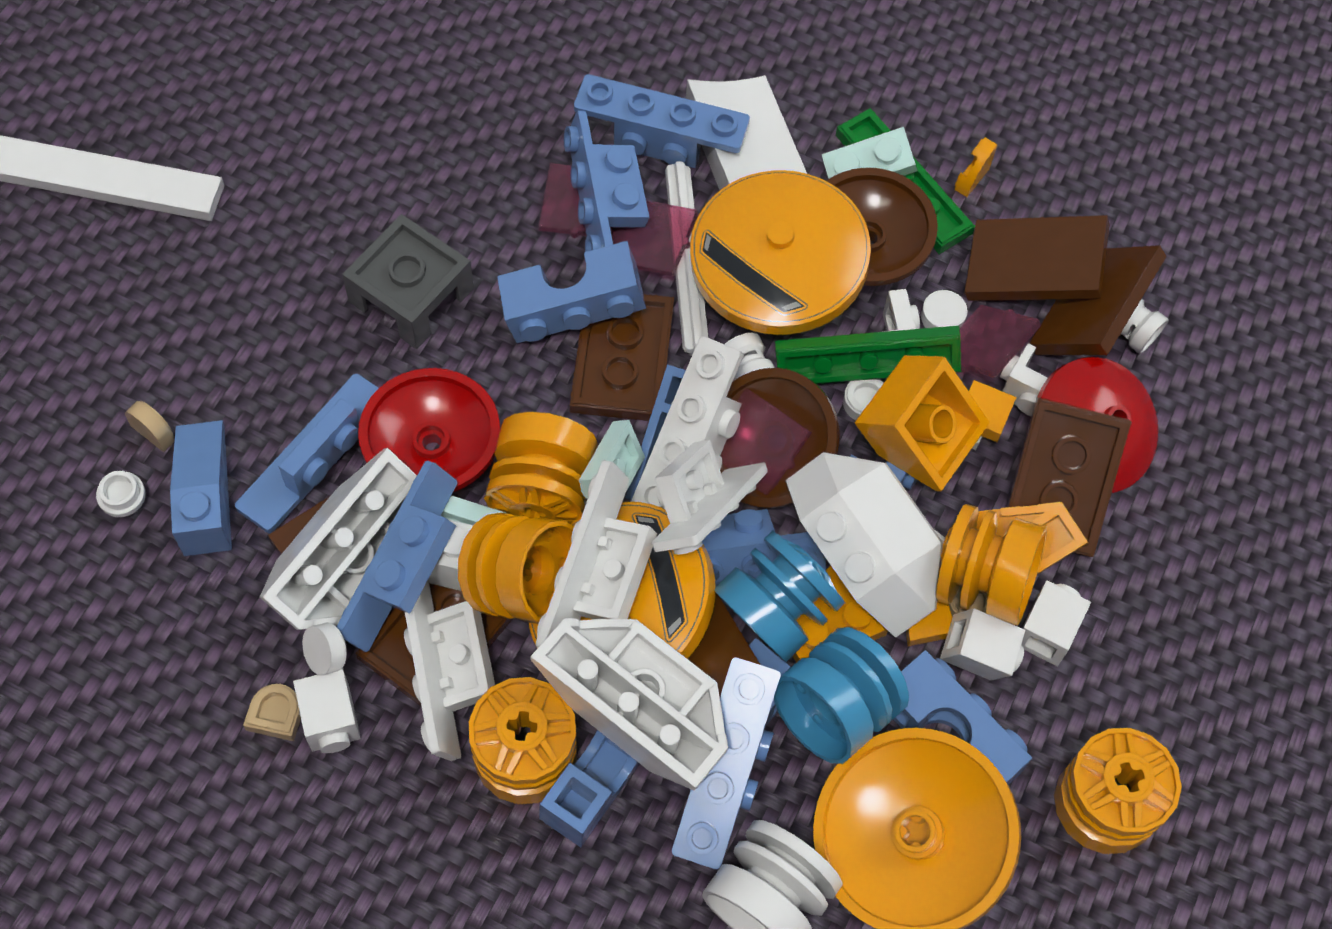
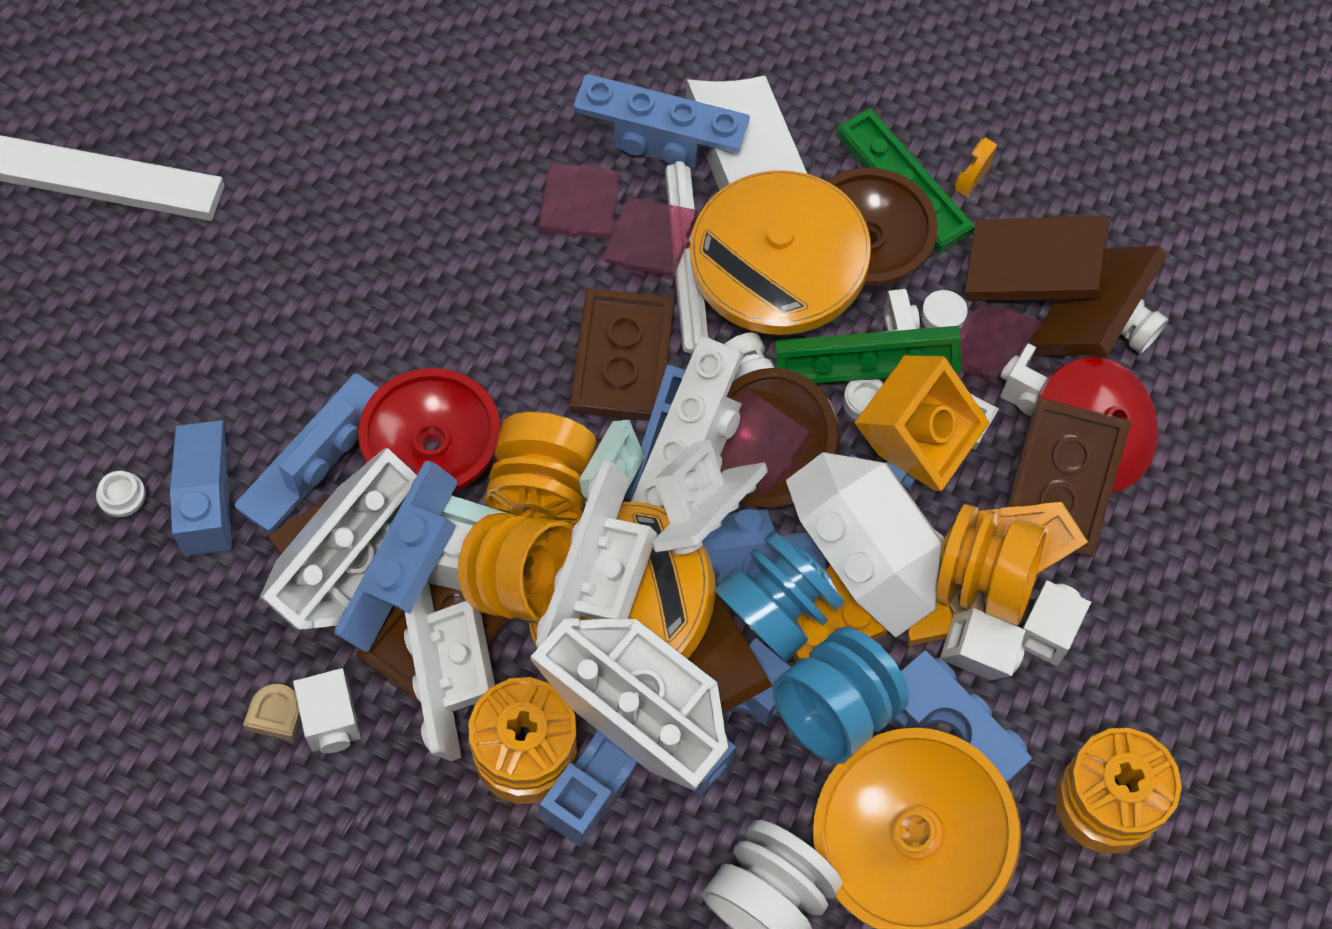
tan tile [125,401,175,452] -> none
white tile [302,622,347,675] -> none
dark grey panel [342,214,474,349] -> none
medium blue arch [497,241,646,343] -> none
medium blue bracket [564,110,650,252] -> none
bracket [672,658,781,870] -> none
light aqua plate [822,127,917,179] -> none
light orange tile [969,380,1017,442] -> none

